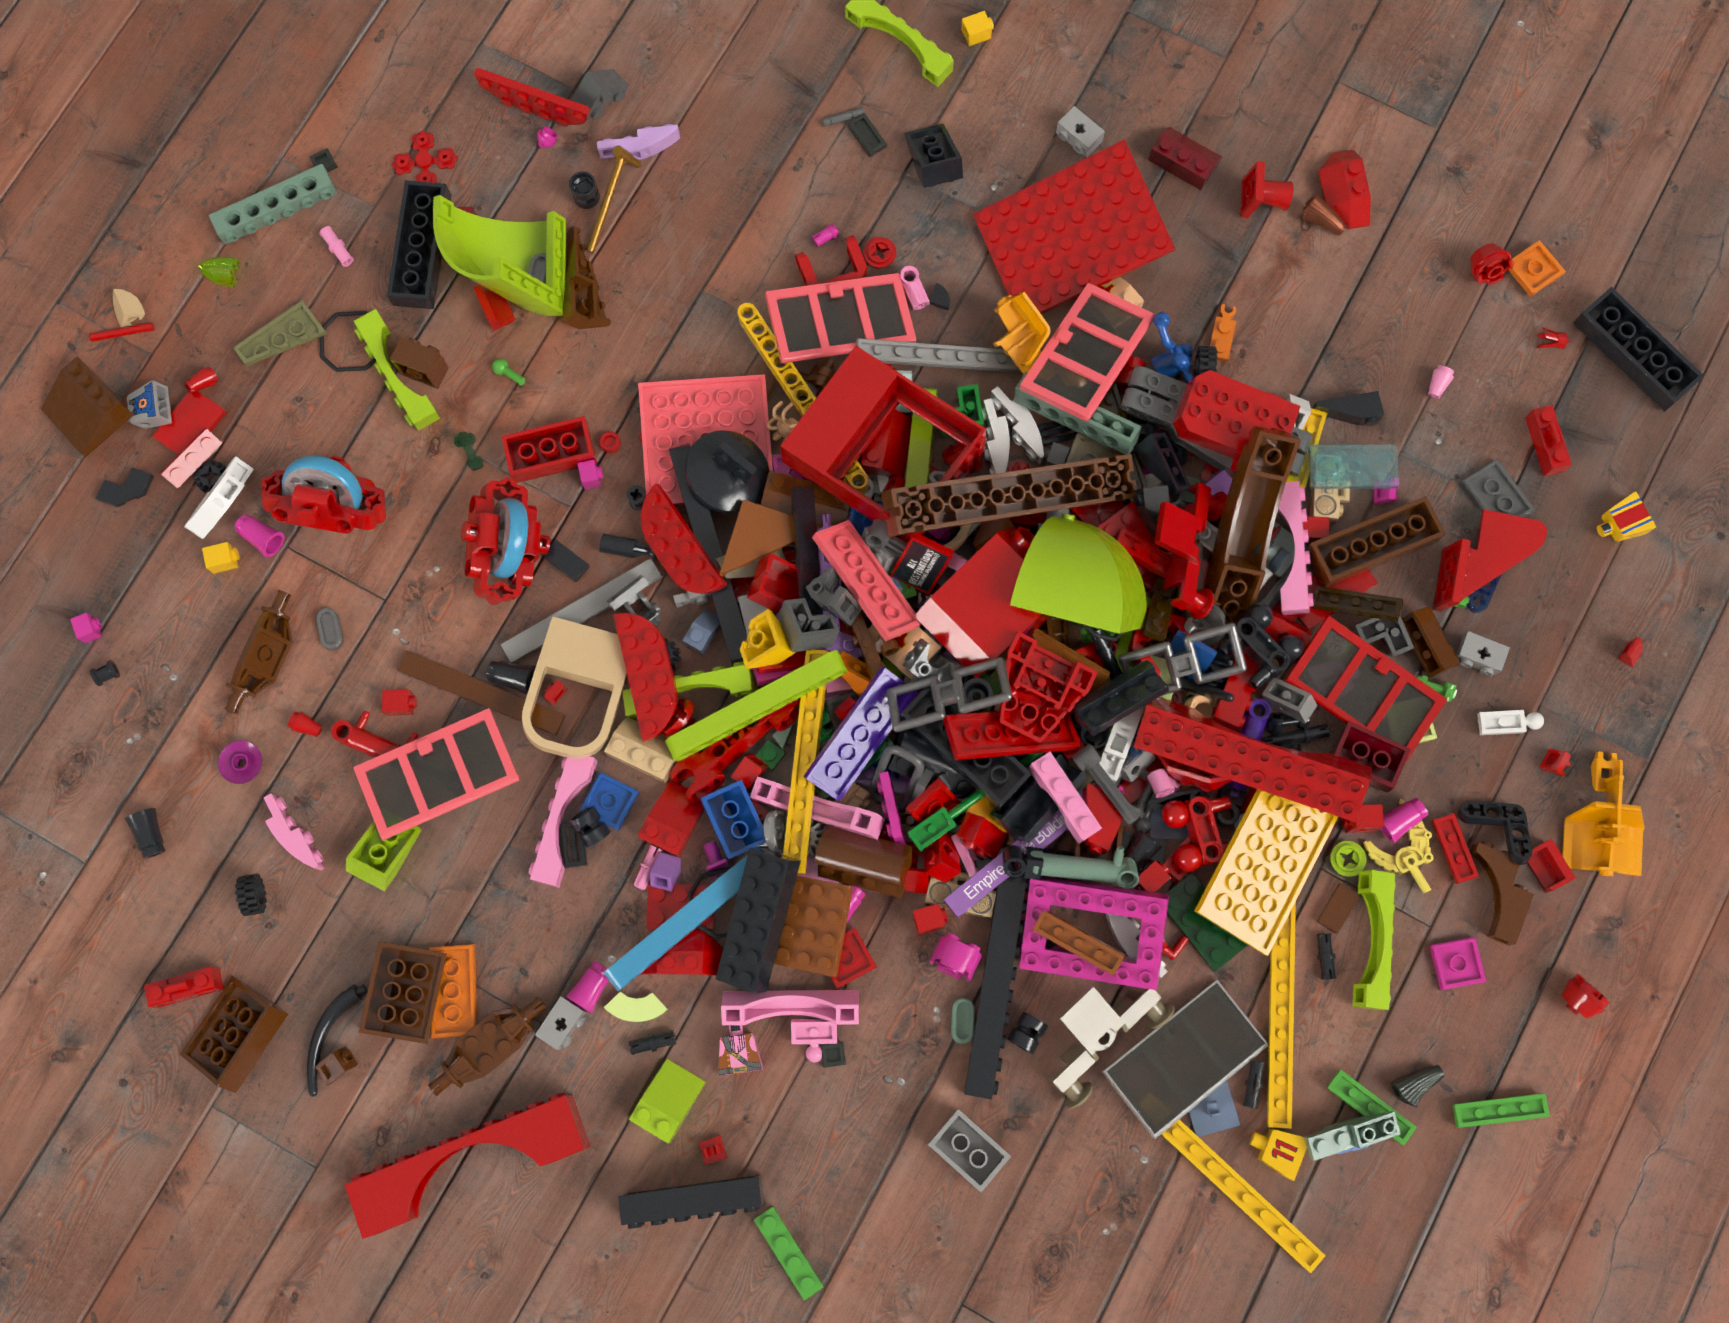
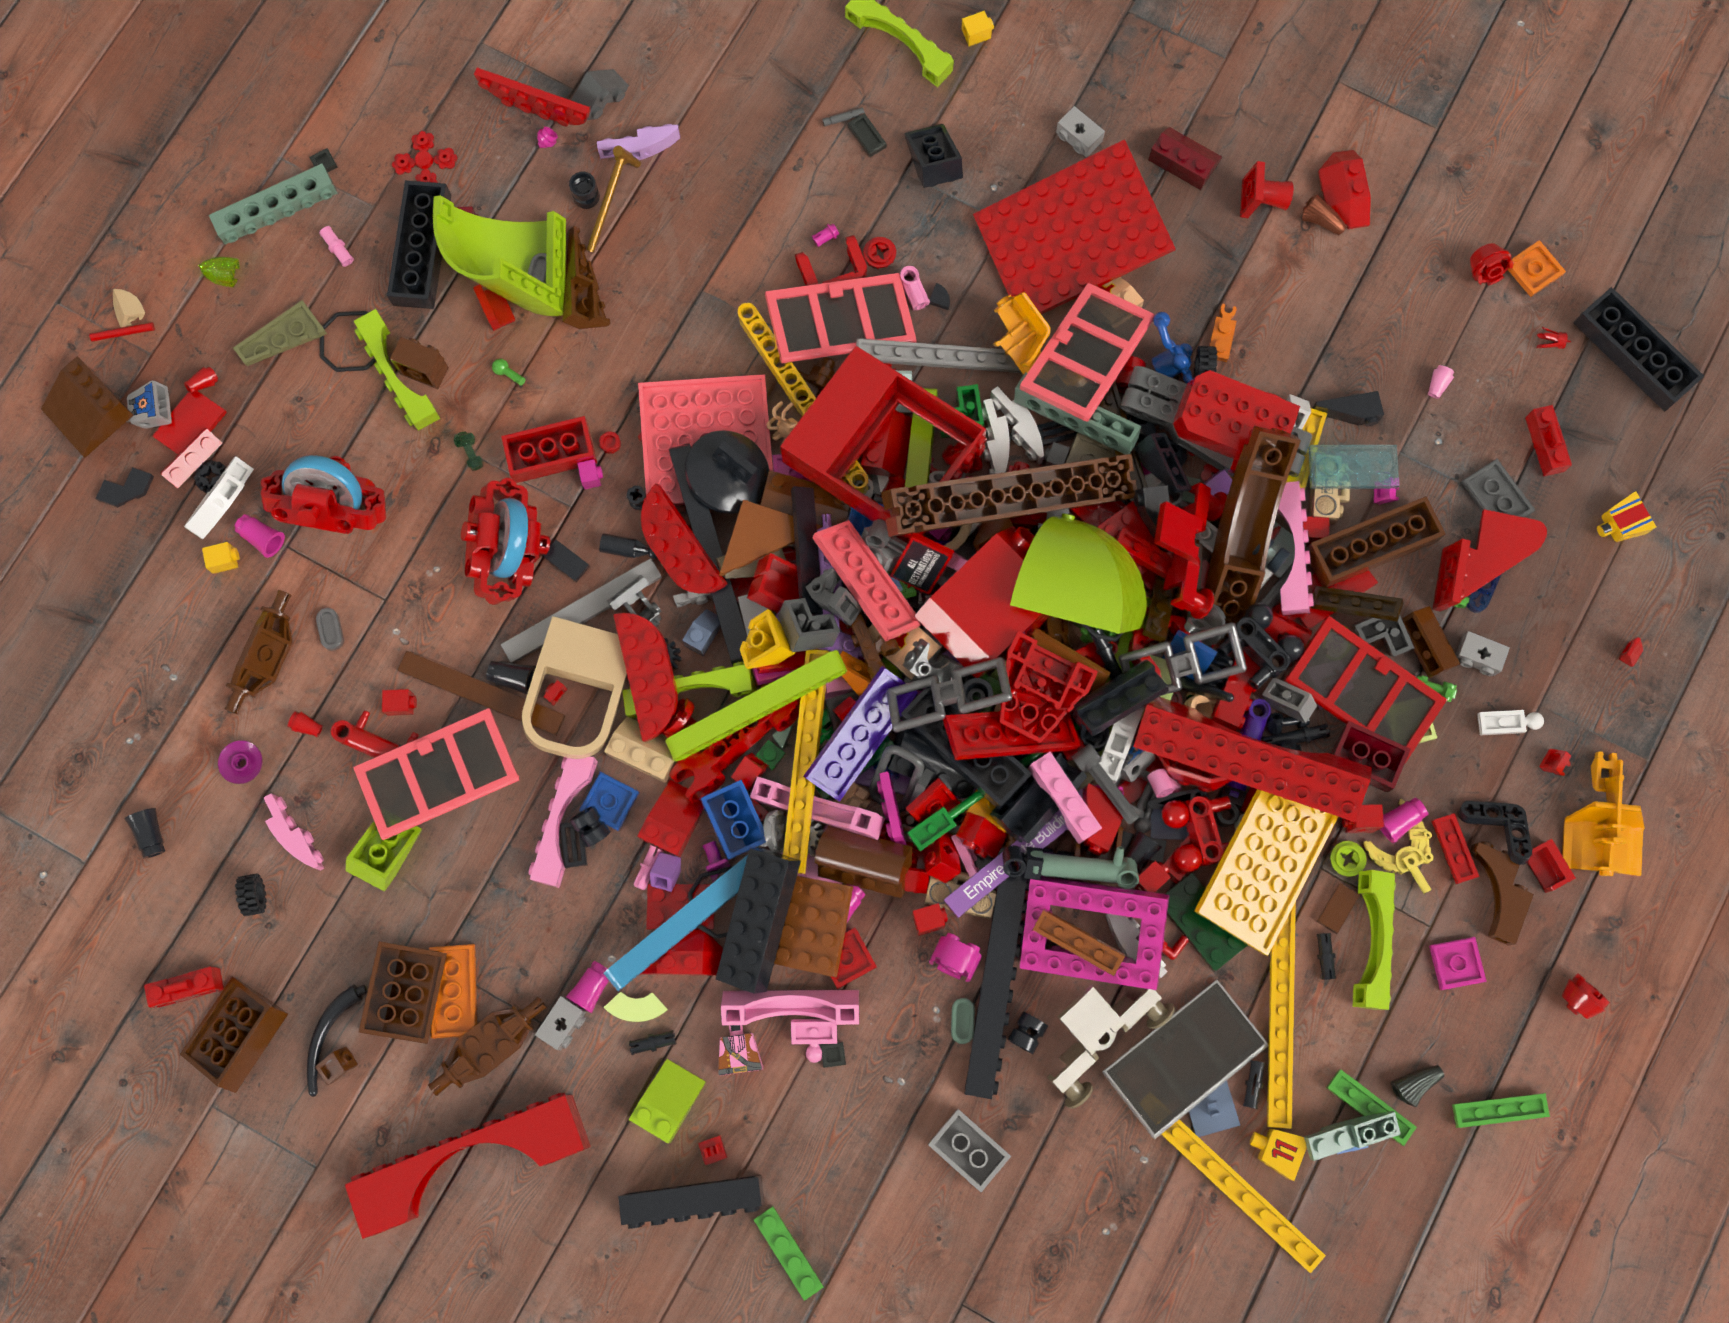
dark pink plate [70,613,102,643] -> none
black bush [90,660,120,686] -> none

